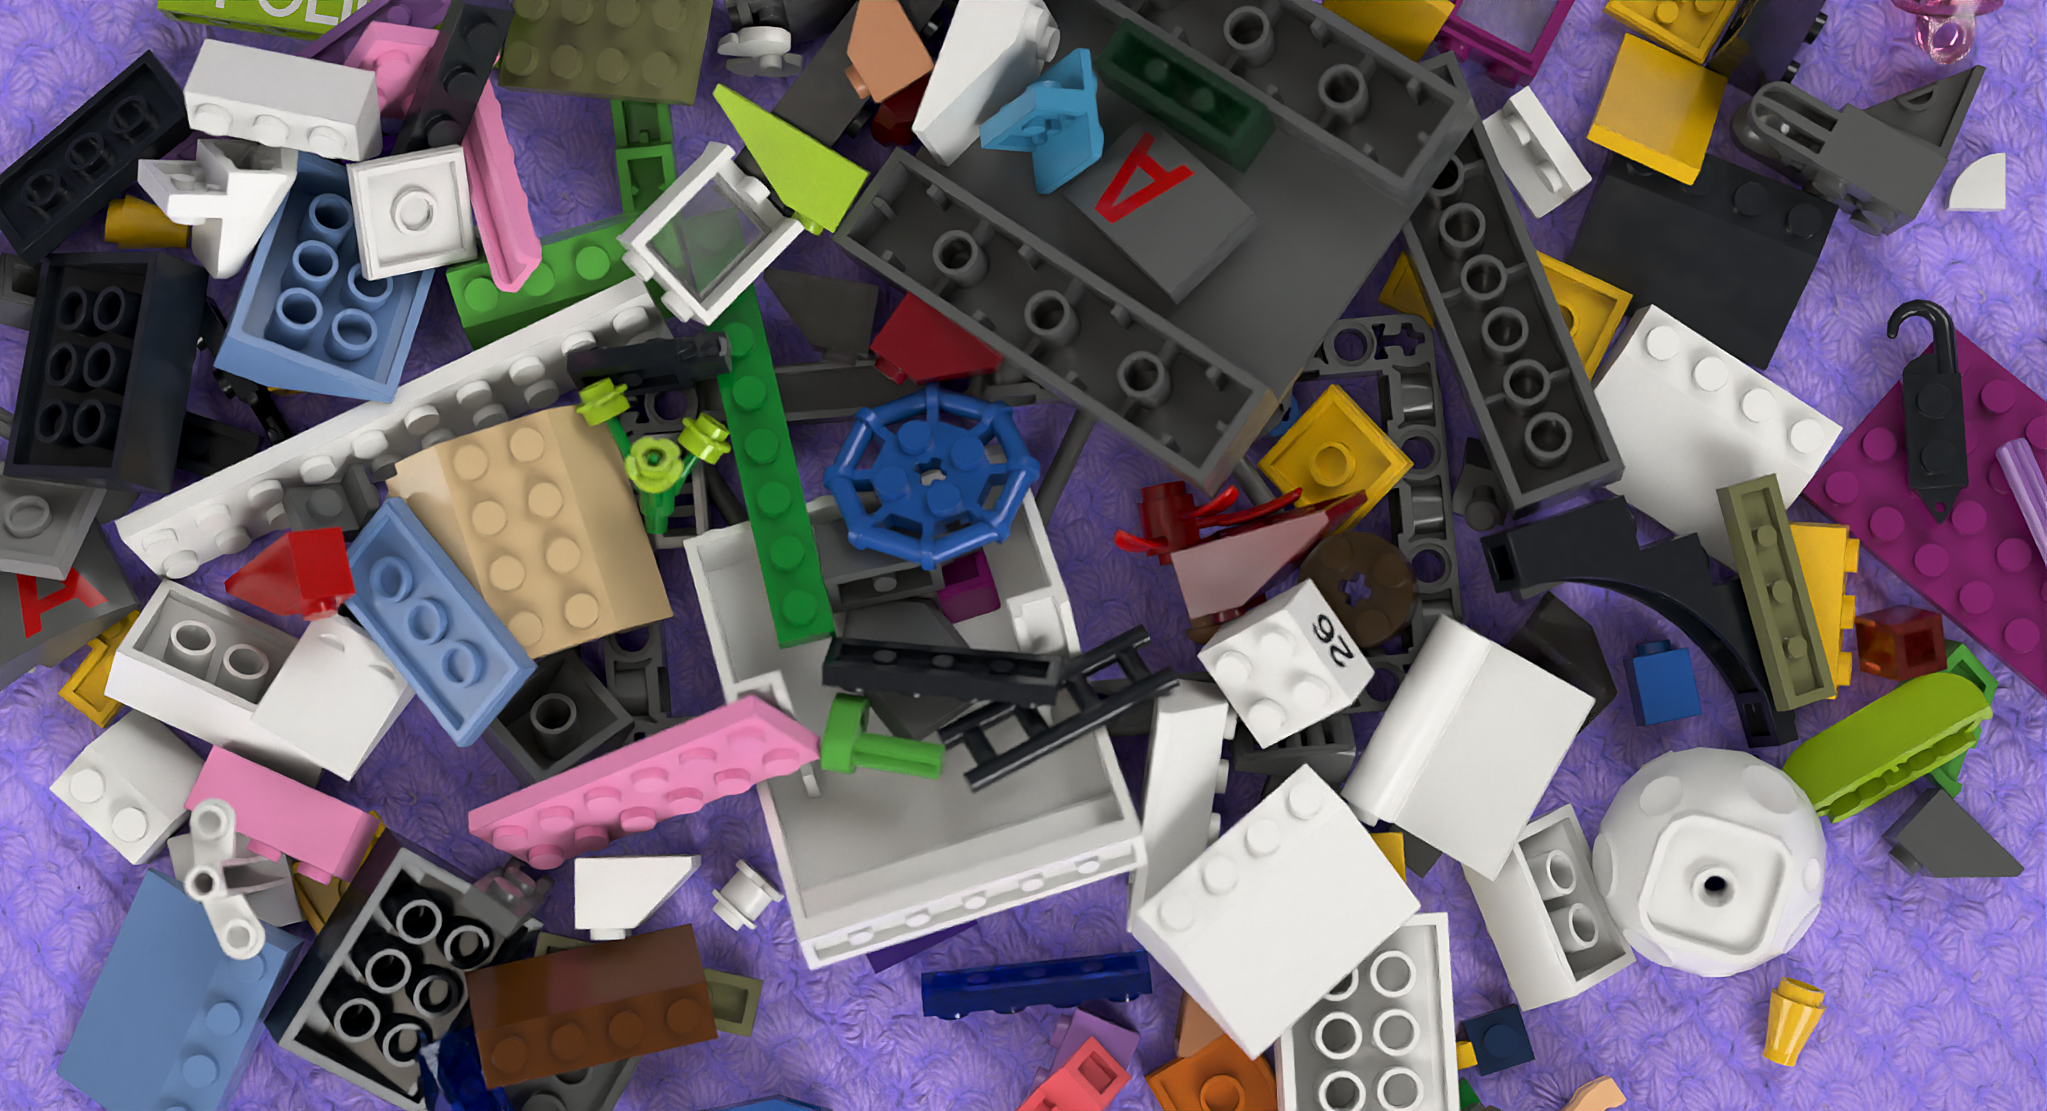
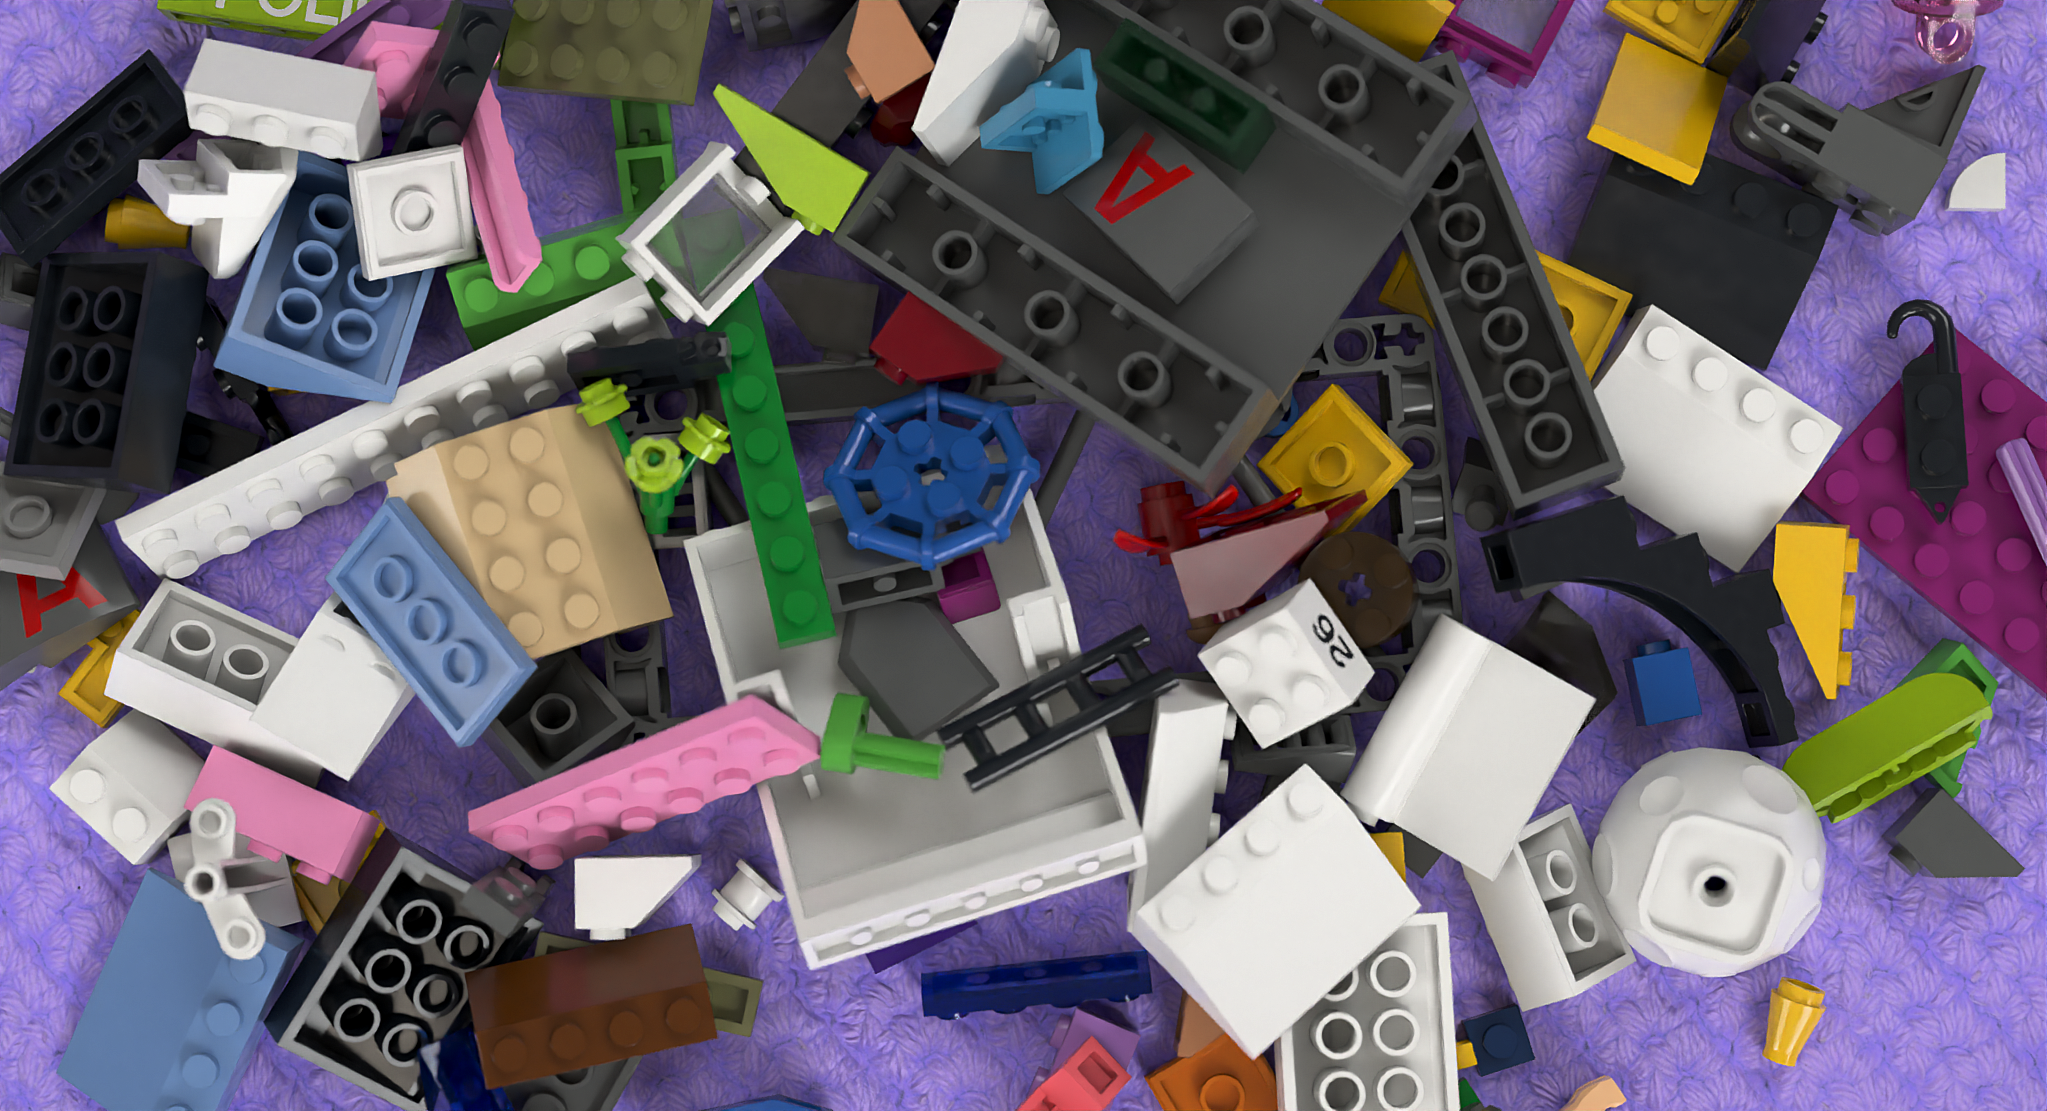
red slope [224,526,356,621] -> none
dark grey bracket [281,464,380,543] -> none
white piece [717,26,803,77] -> none
black plate [822,637,1064,708] -> none
white bracket [1482,86,1593,219] -> none
olive plate [1716,473,1836,711] -> none
clear red brick [1855,604,1948,681] -> none

